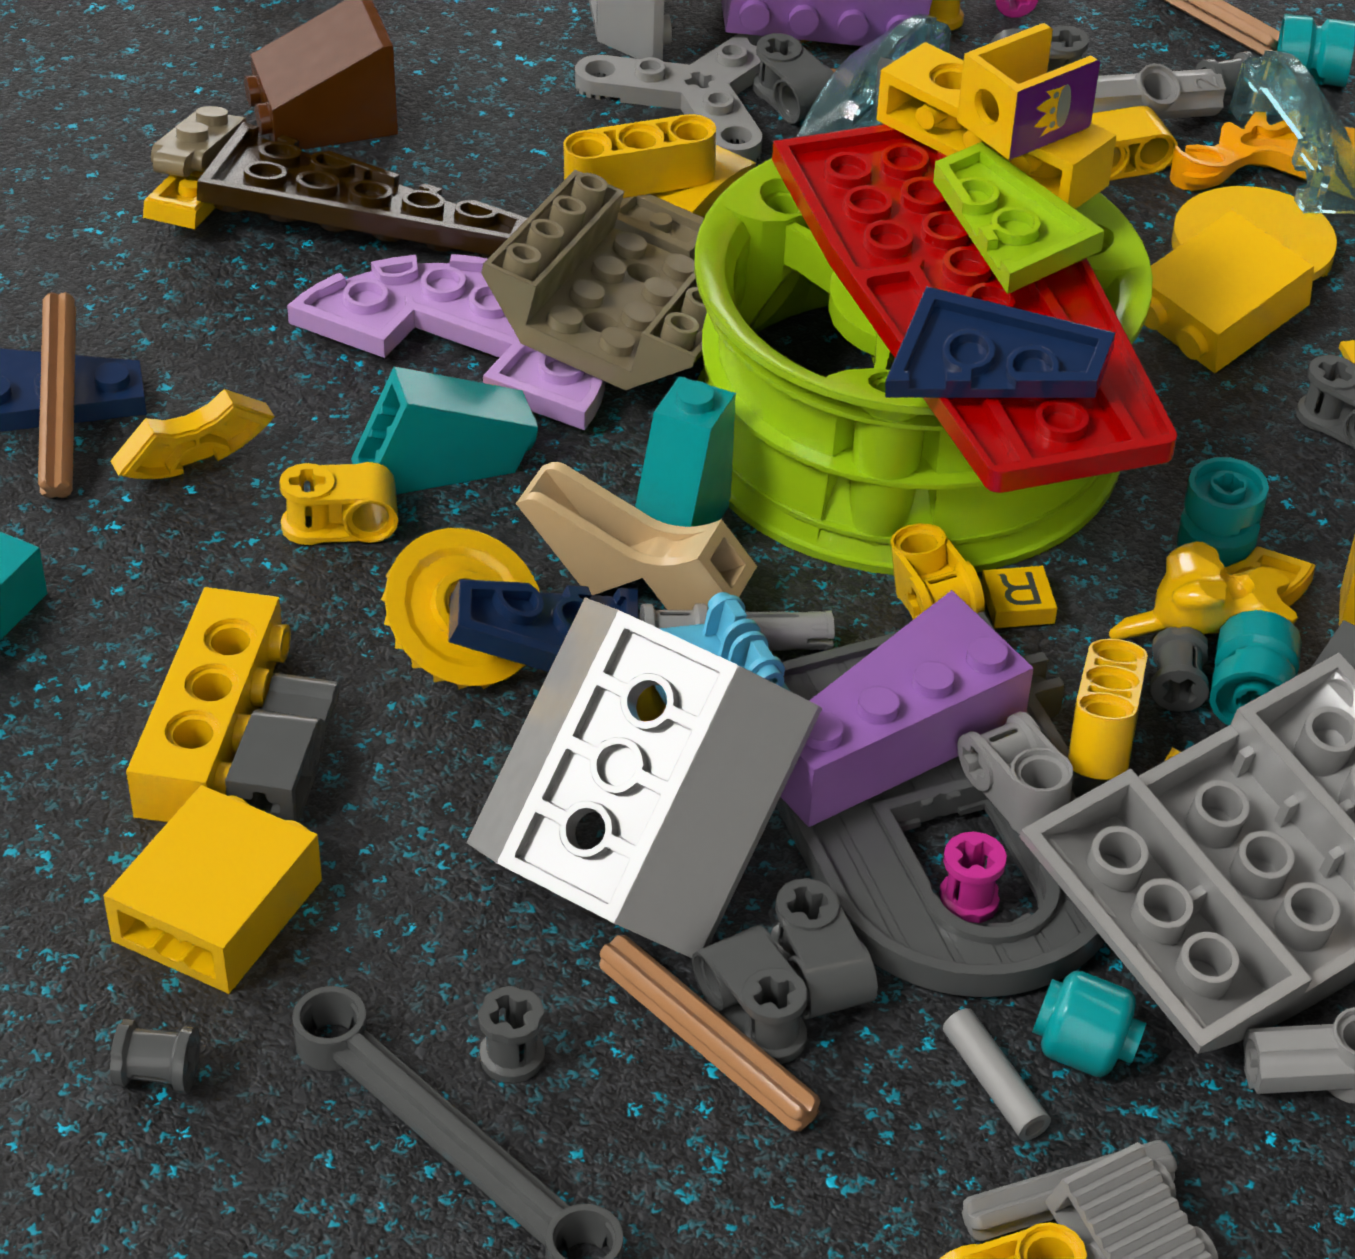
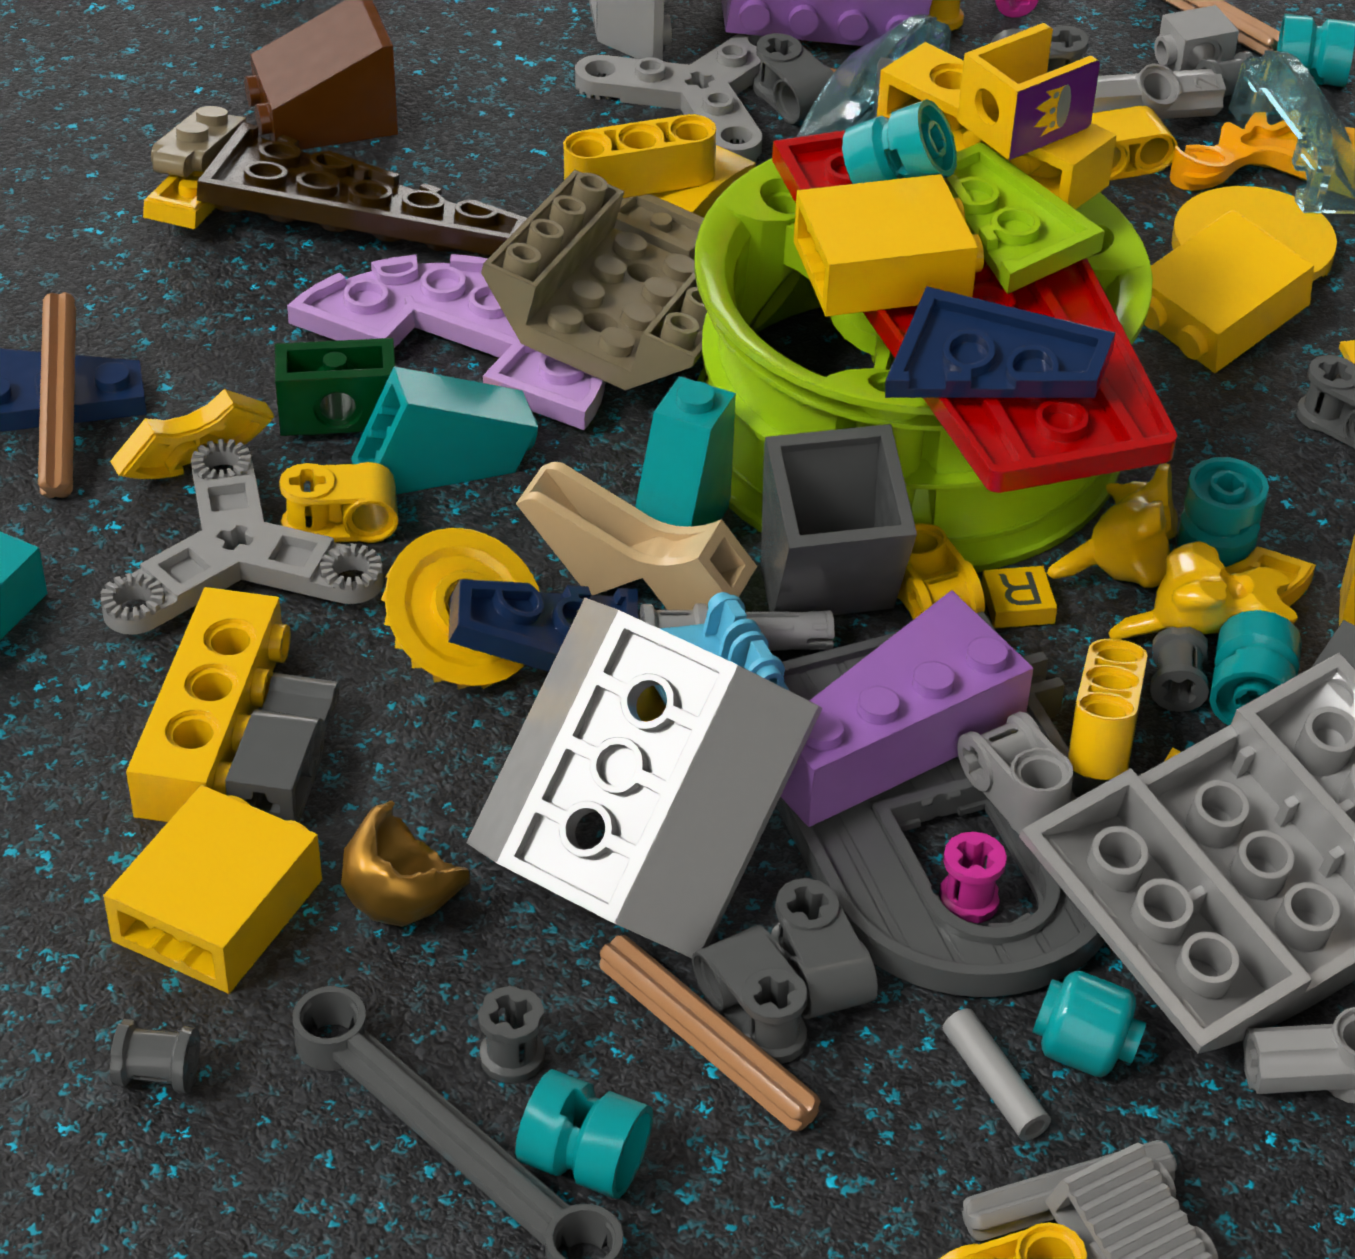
none -> light grey piece [101,439,384,635]
none -> dark green brick [275,338,395,436]
none -> pearl gold hair [341,800,470,927]
none -> teal wheel [515,1069,653,1199]
none -> dark grey slope [761,424,917,616]
none -> yellow brick [793,174,984,317]
none -> teal wheel [842,99,957,184]
none -> yellow animal [1047,463,1178,588]
none -> light grey brick [1154,5,1239,71]

